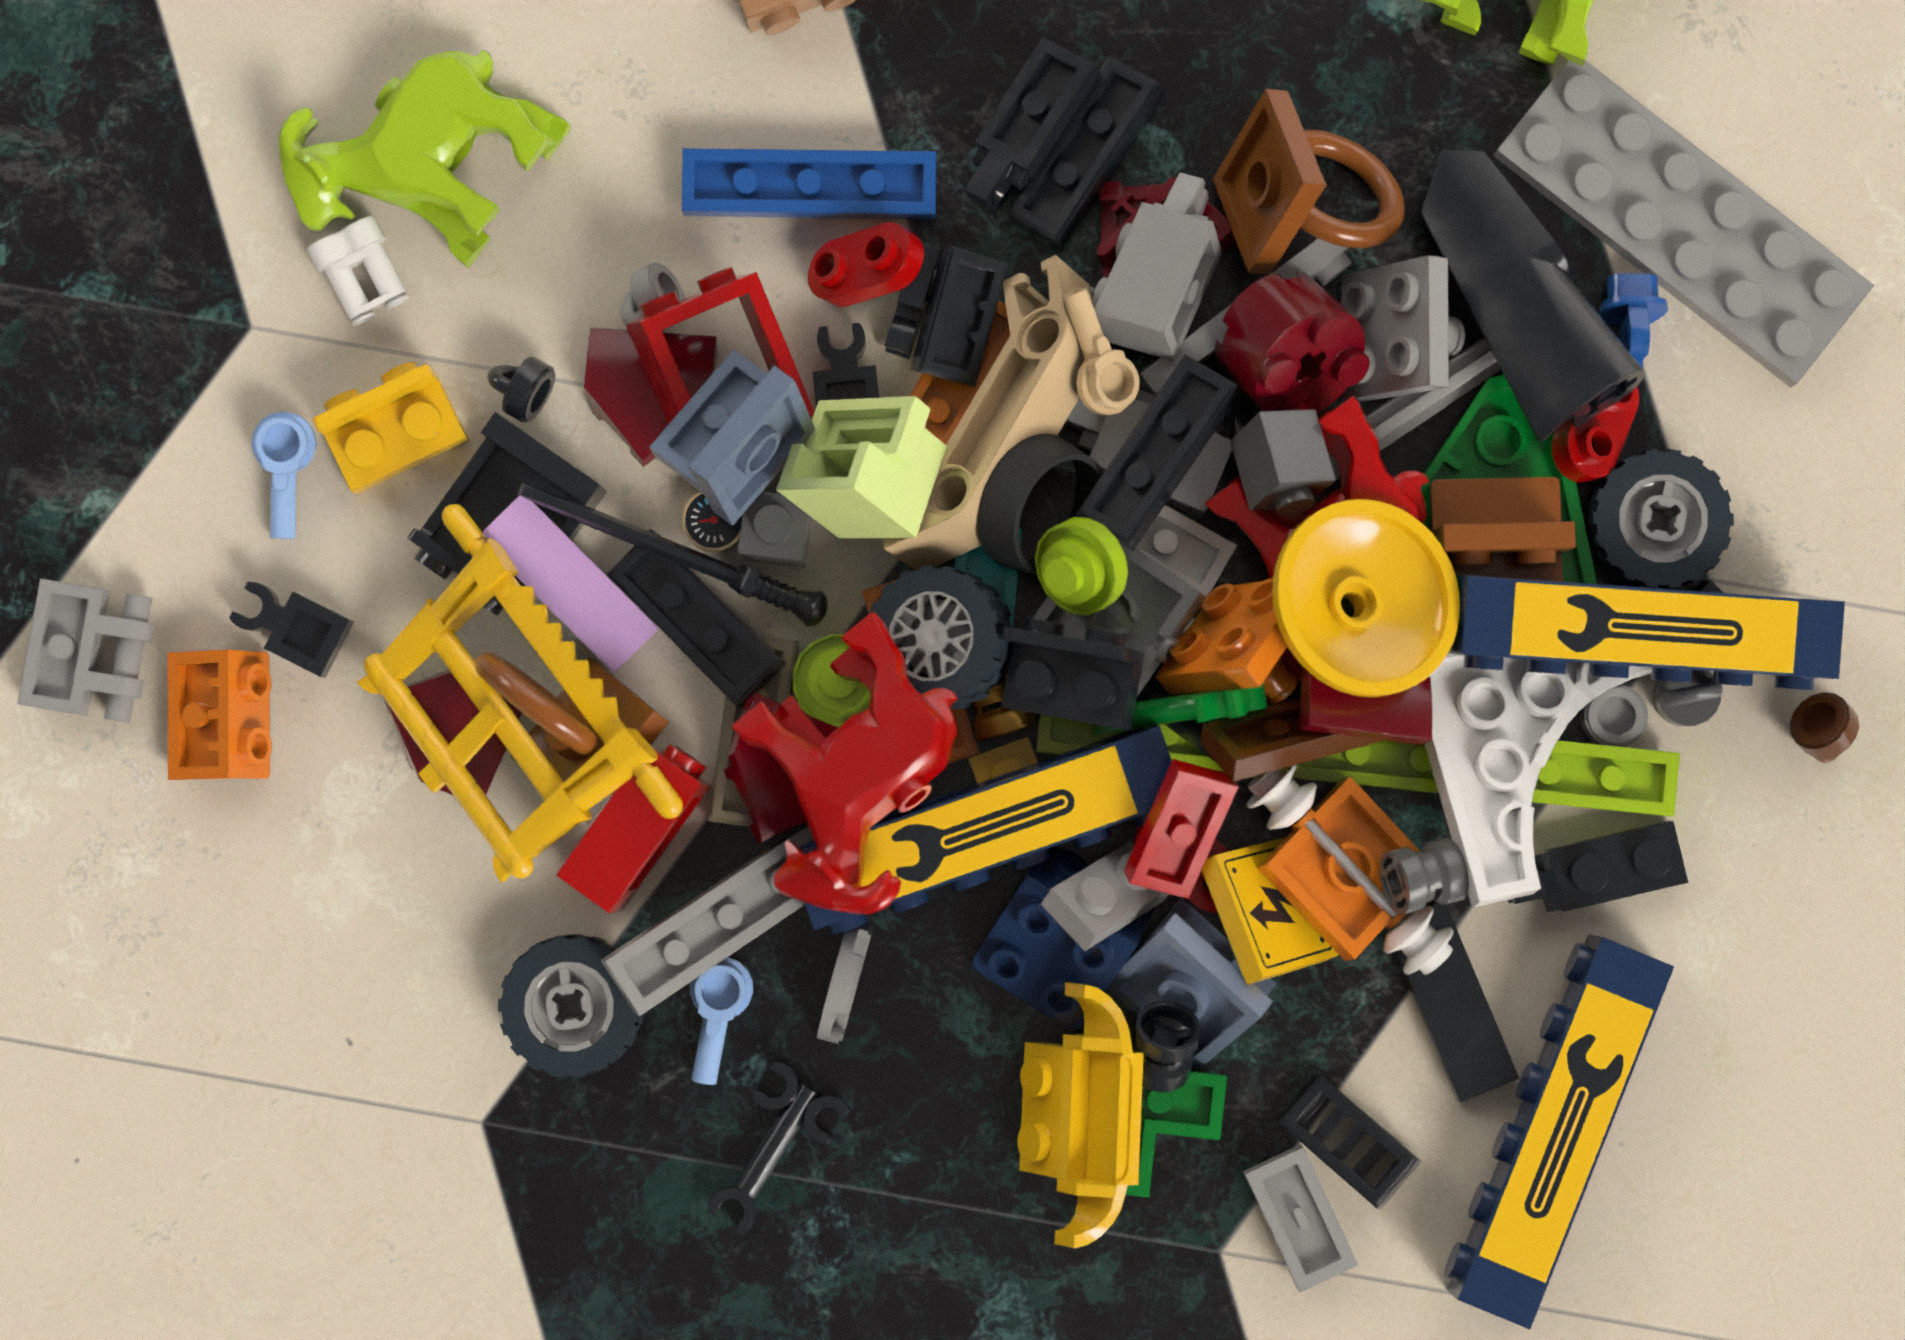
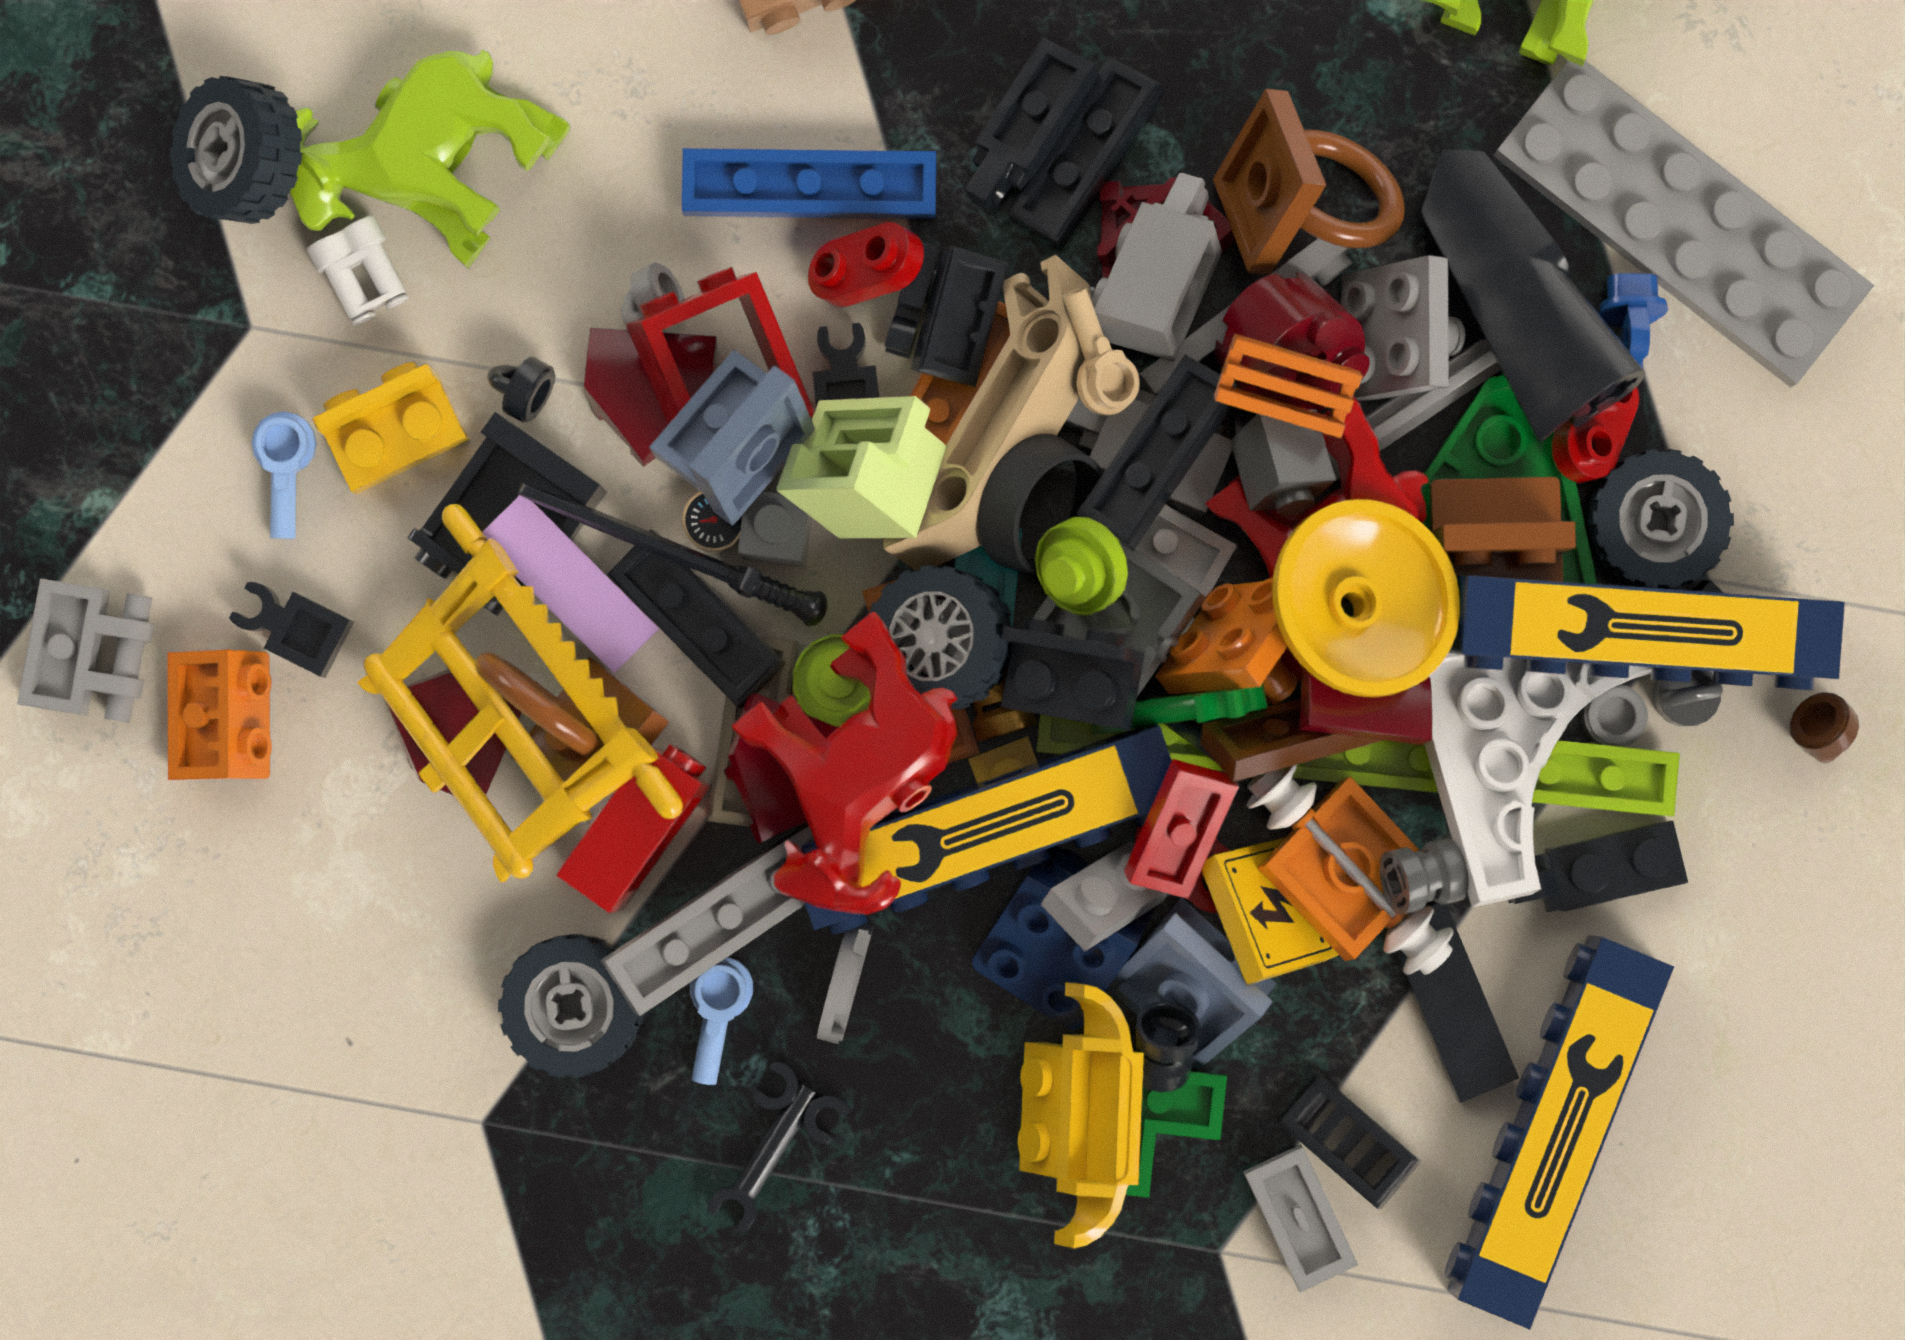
none -> black wheel [170,76,302,224]
none -> orange tile [1214,334,1363,438]

